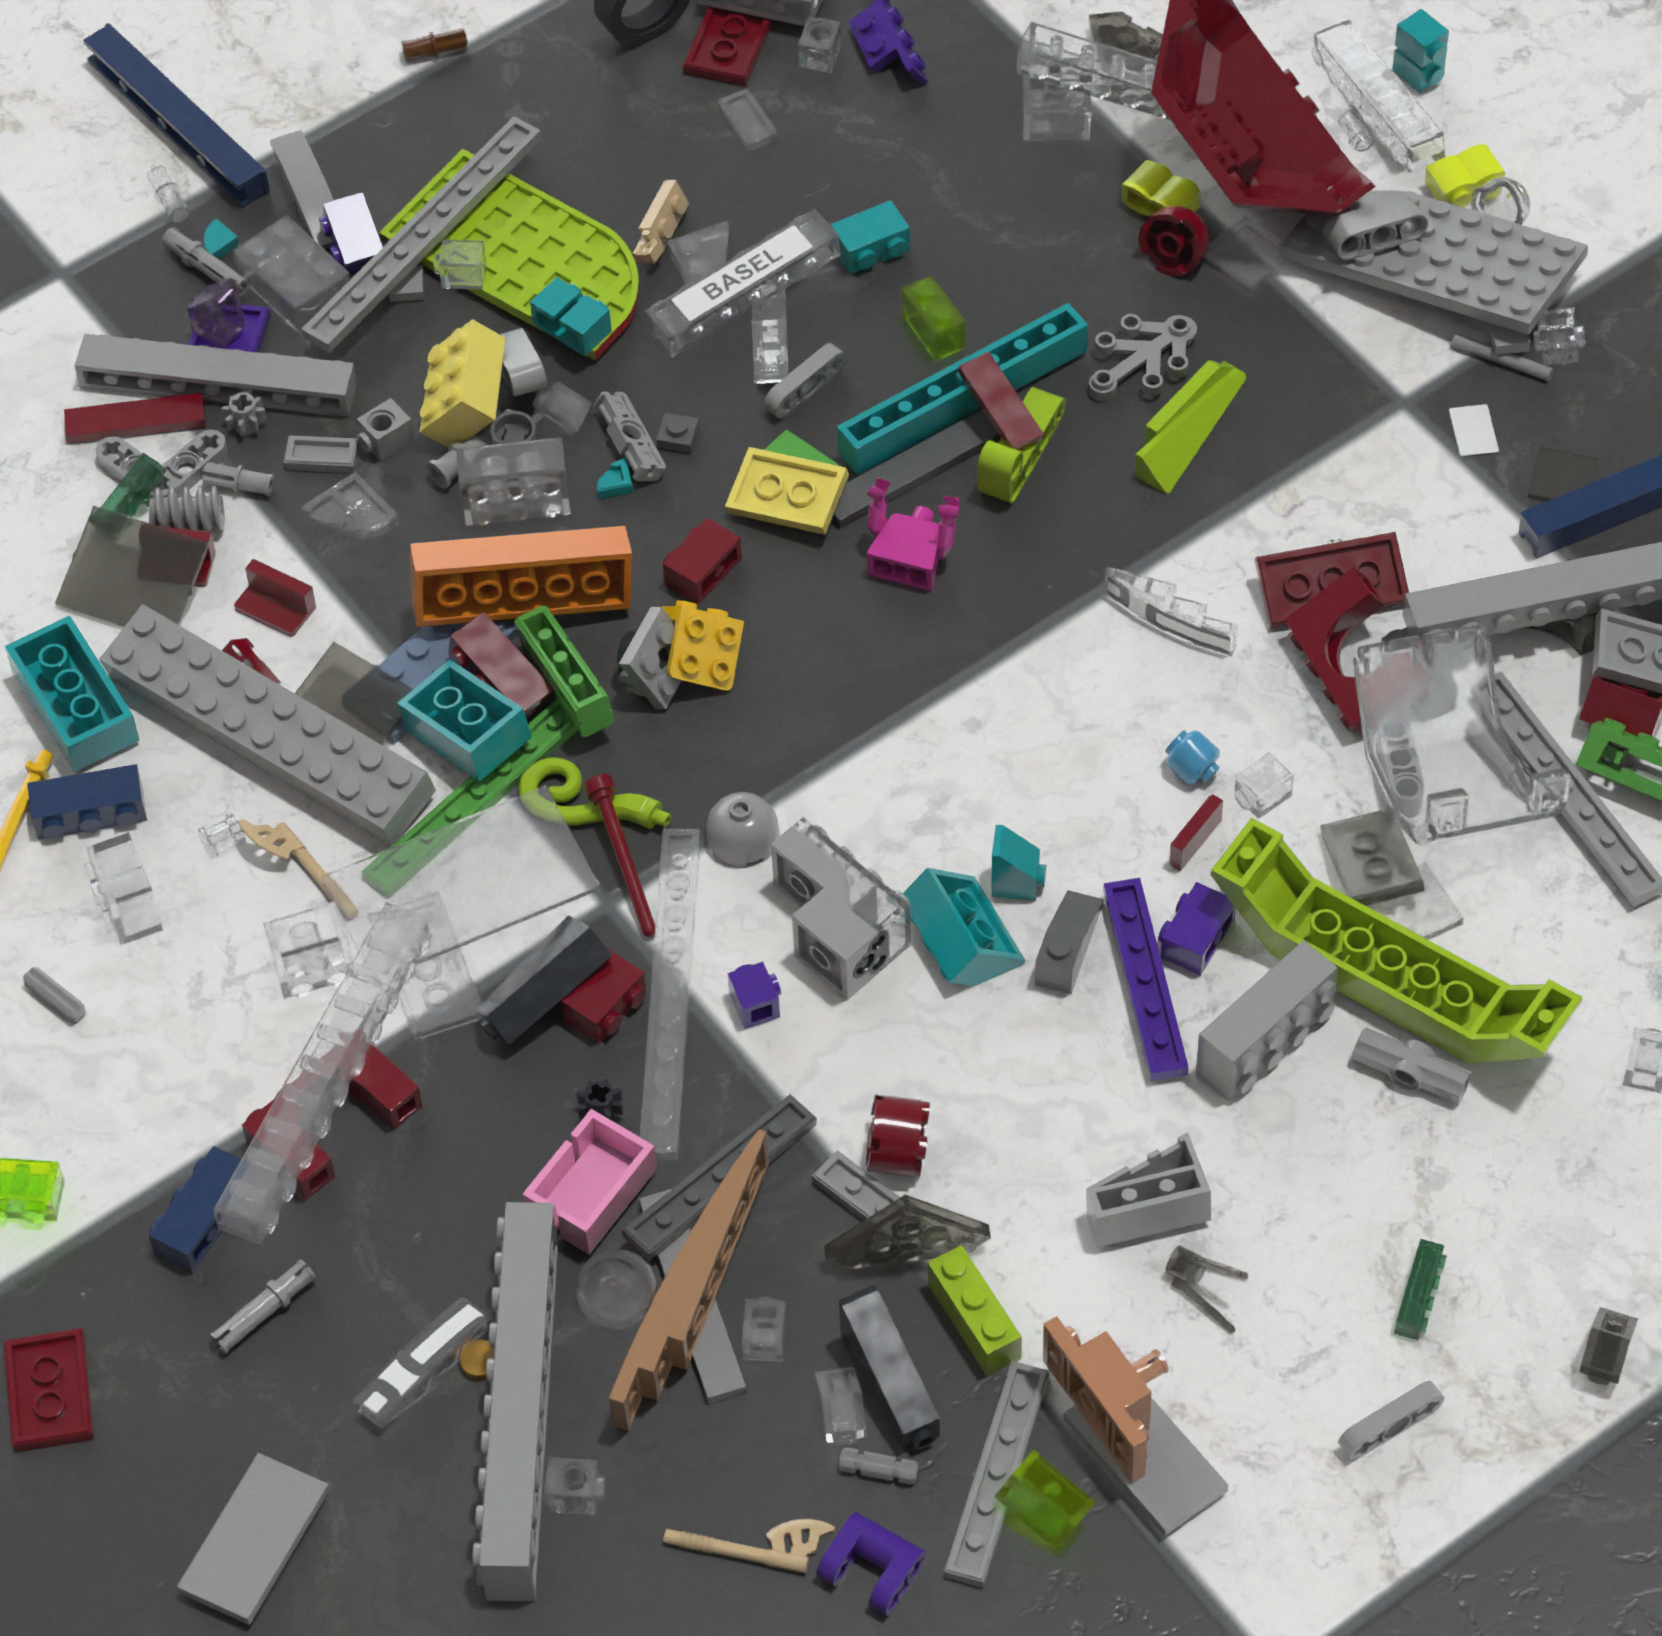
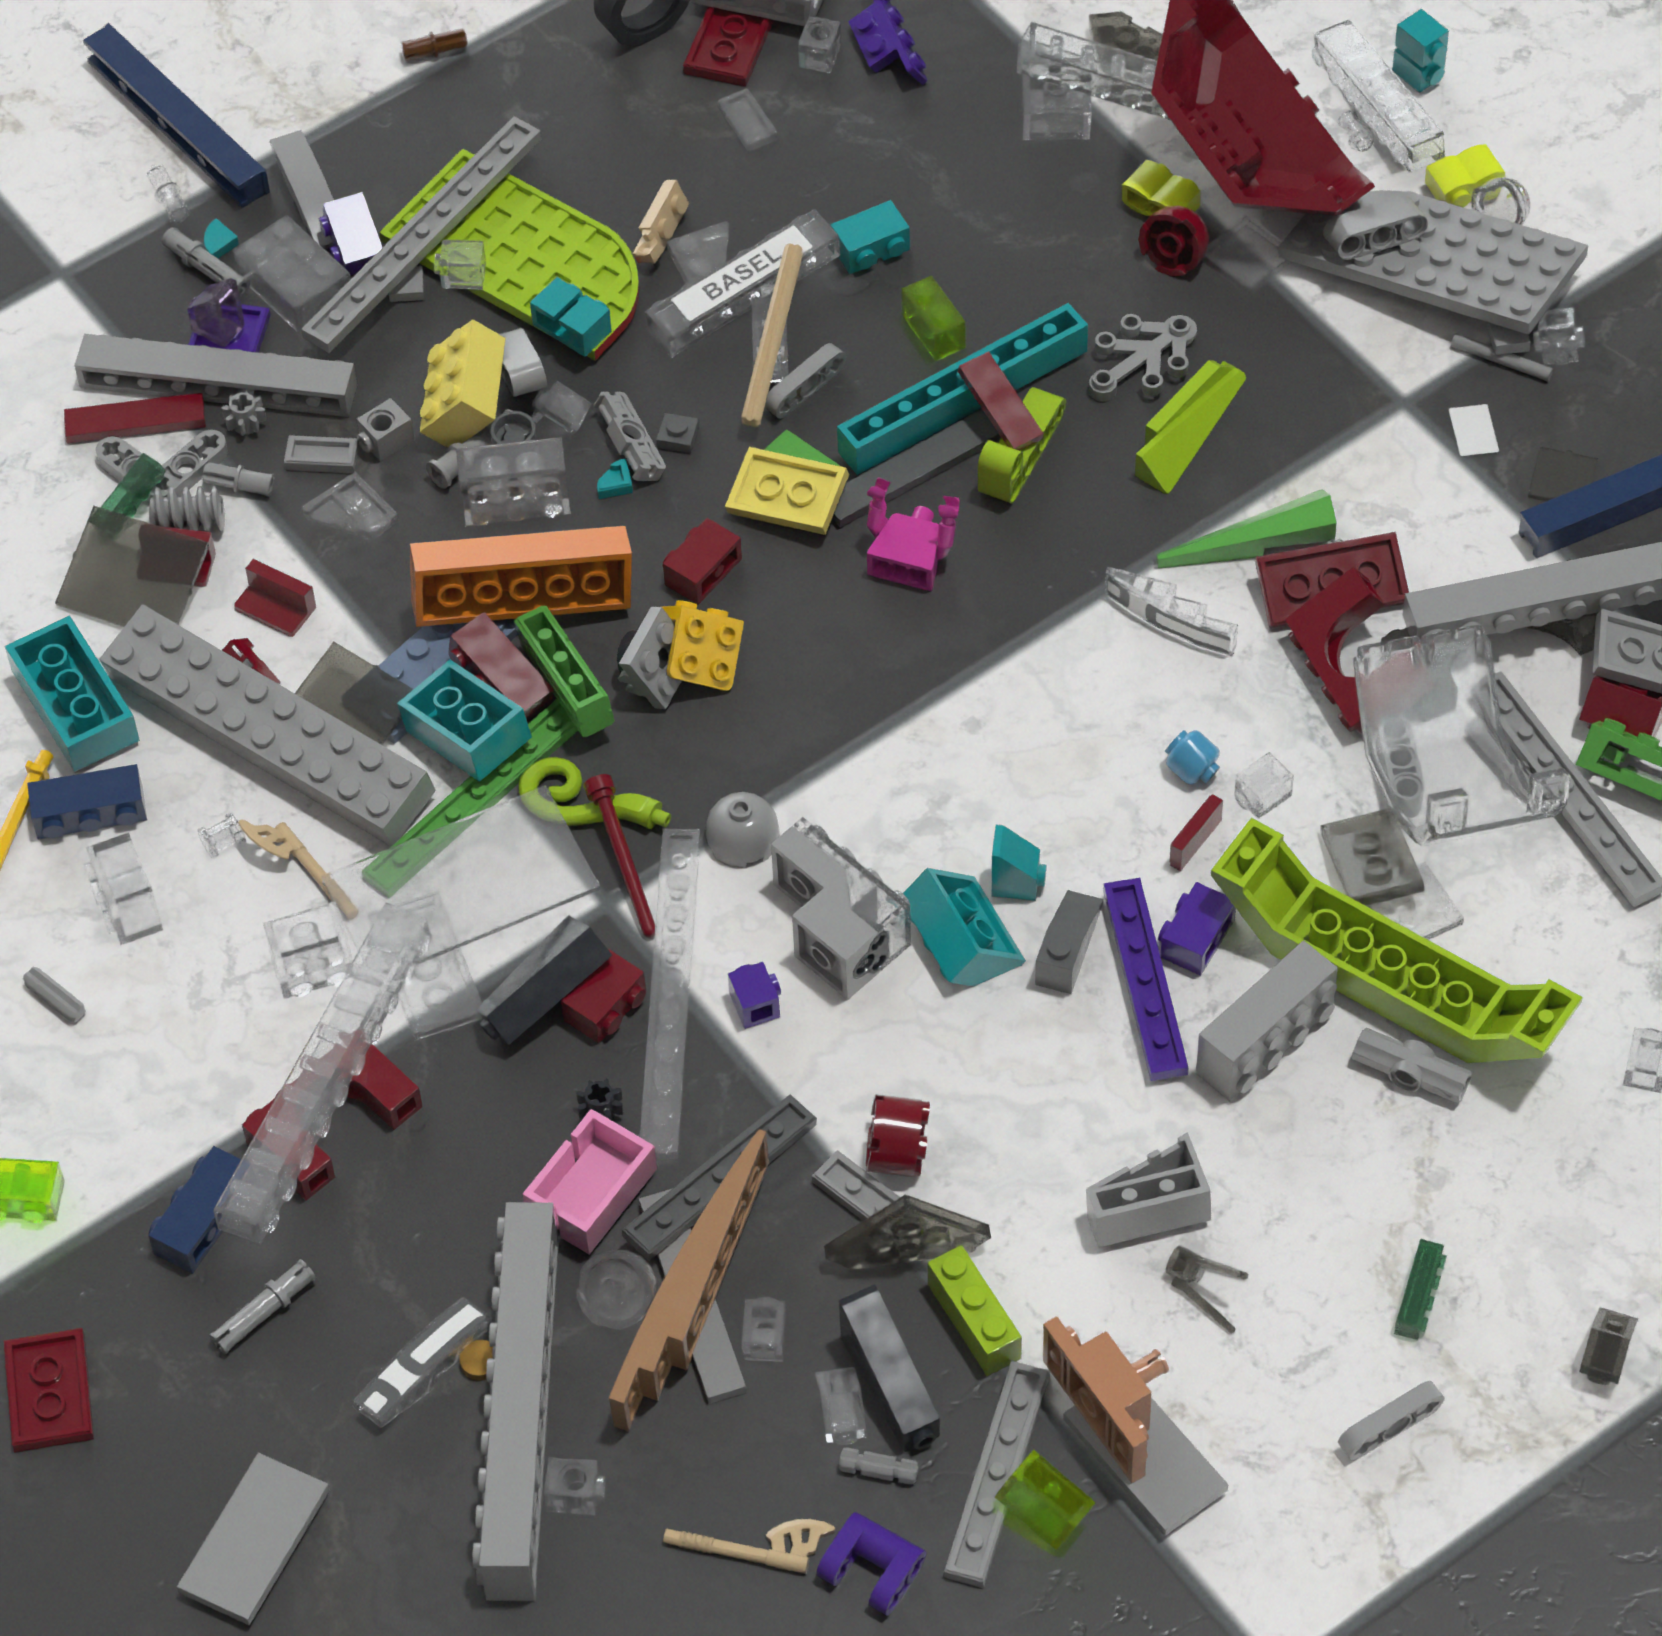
none -> tan axle [741,243,803,427]
none -> bright green wedge [1156,489,1337,568]

